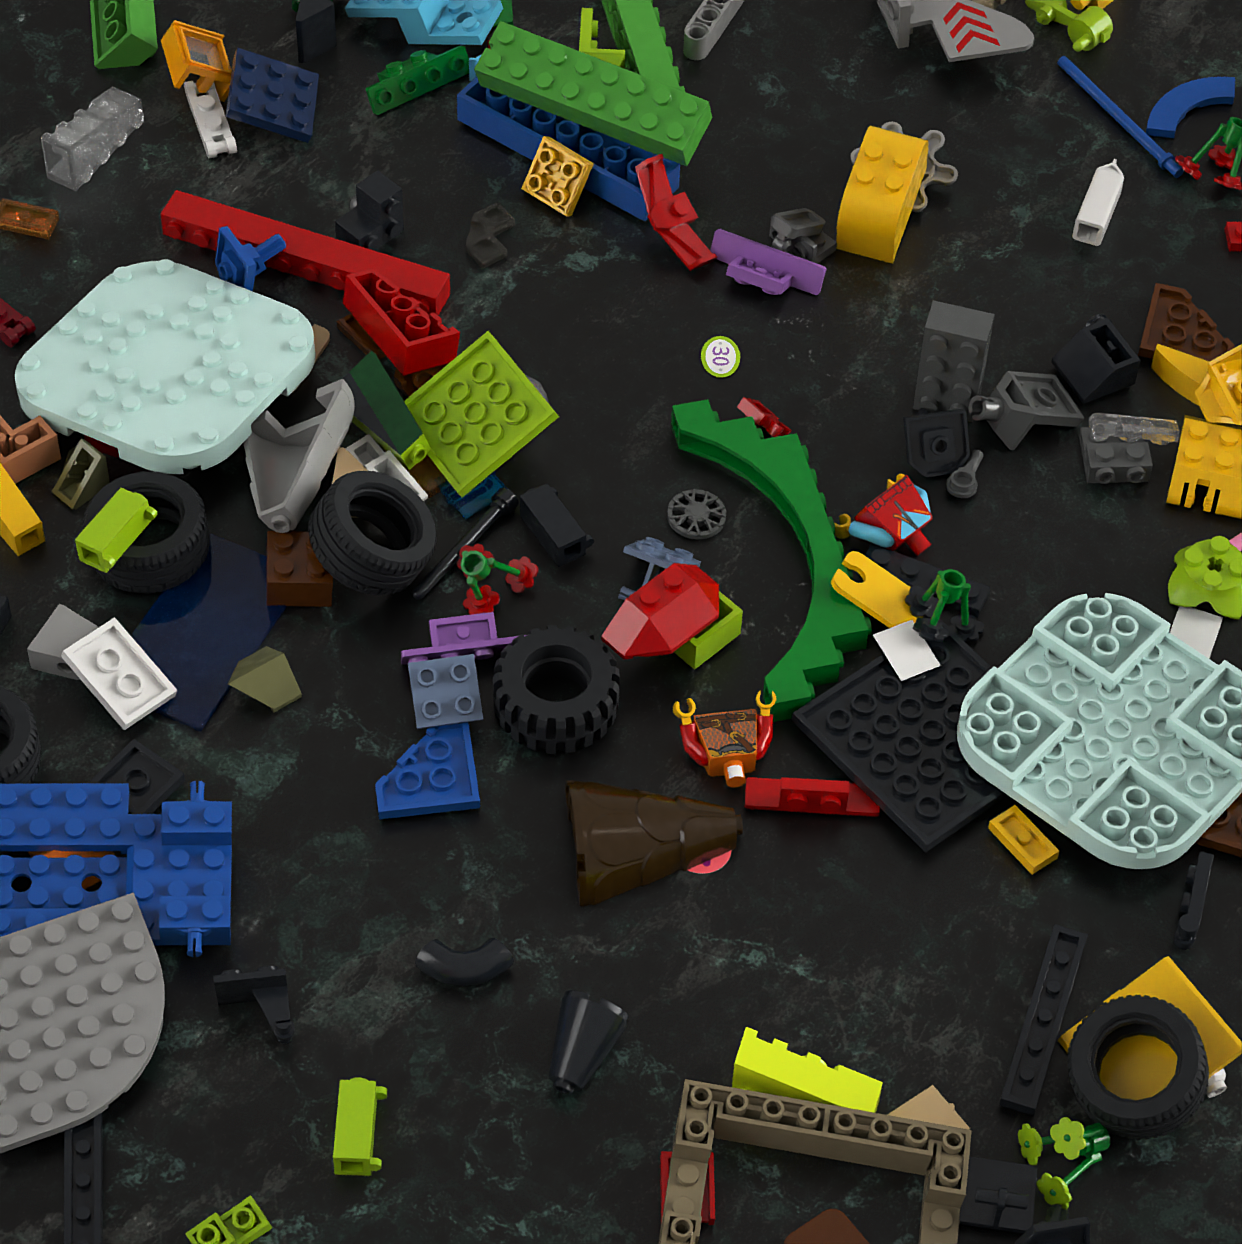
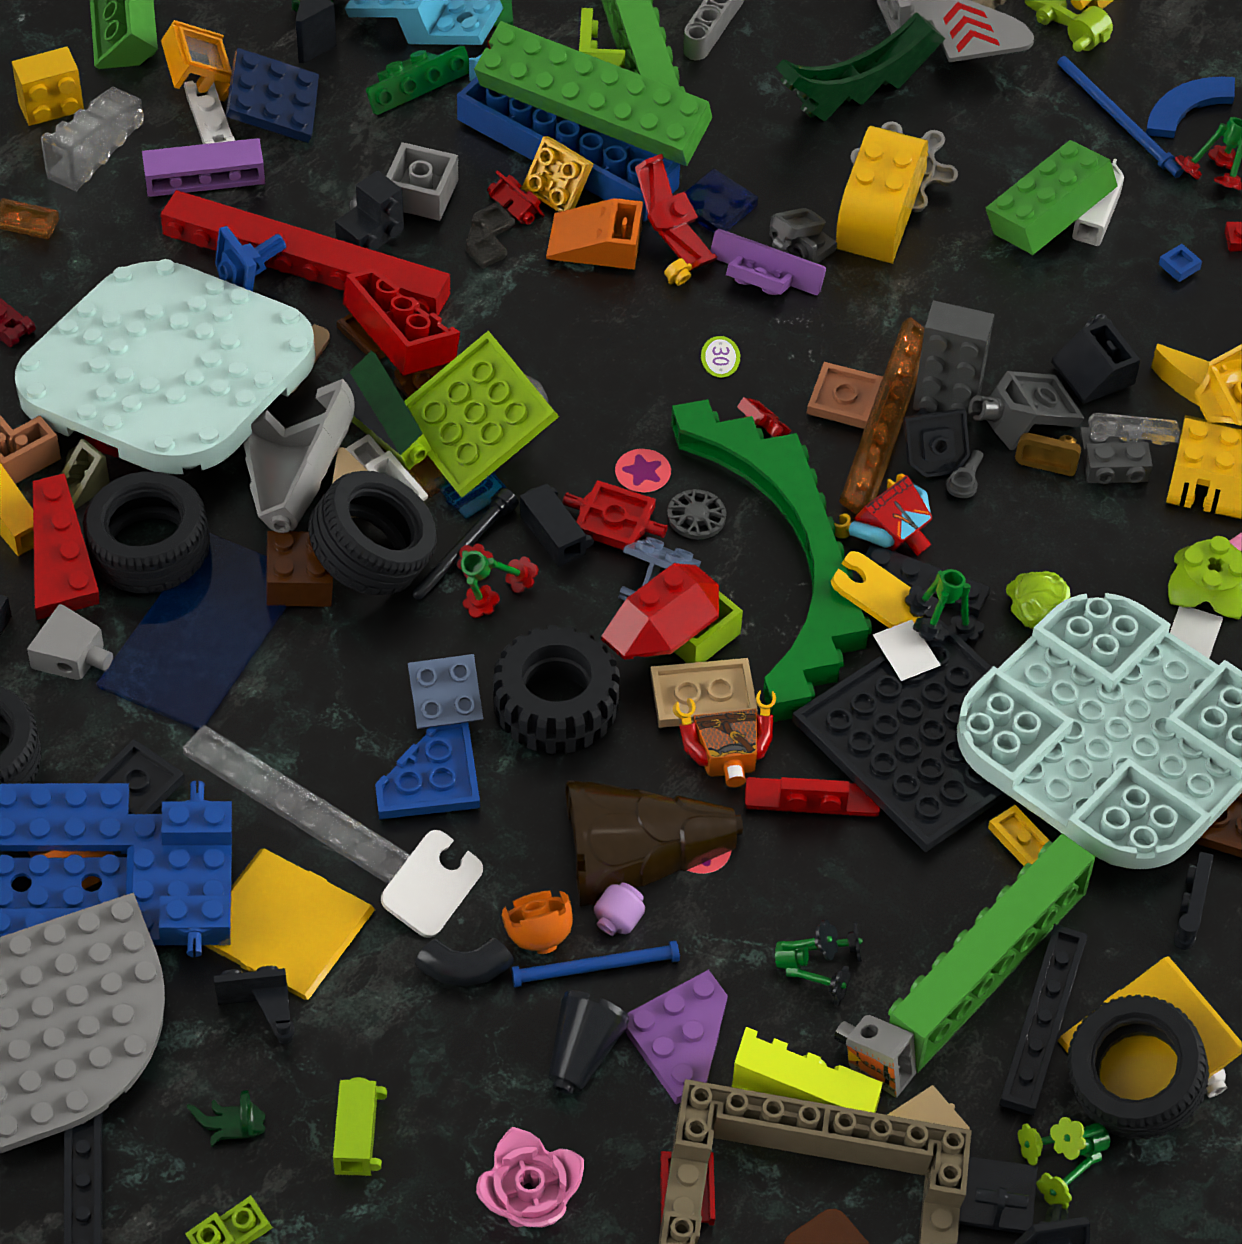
white plate [61,617,178,730] -> none
lime brick [75,488,158,573] -> none
olive slope [228,646,302,712] -> none
medium lavender bracket [401,612,527,665] -> none
reddish brown plate [1138,283,1235,361] -> none
none -> yellow brick [12,46,84,126]
none -> red wedge [33,473,100,620]
none -> medium lavender brick [142,138,265,197]
none -> clear plate [183,725,410,884]
none -> dark green piece [187,1090,266,1147]
none -> yellow piece [204,848,375,1000]
none -> white piece [381,830,483,938]
none -> light grey brick [386,142,459,221]
none -> bright pink brick [476,1127,584,1228]
none -> red hinge [487,170,545,225]
none -> orange cylinder [501,891,573,954]
none -> blue bar [511,941,680,987]
none -> orange slope [546,198,643,269]
none -> red plate [563,480,668,550]
none -> lavender head [594,882,645,936]
none -> coral sticker [615,449,671,493]
none -> medium lavender plate [625,970,728,1104]
none -> tan plate [650,658,758,728]
none -> yellow plate [664,258,692,286]
none -> clear blue plate [685,168,758,233]
none -> dark green arch [775,12,946,121]
none -> plant [775,919,863,1006]
none -> nougat plate [807,362,883,429]
none -> light grey torso [834,1015,917,1098]
none -> clear orange plate [839,317,925,515]
none -> bright green brick [888,833,1095,1073]
none -> bright green brick [985,140,1118,255]
none -> lime hair [1006,571,1071,629]
none -> pearl gold piece [1015,433,1081,476]
none -> blue plate [1158,244,1202,282]

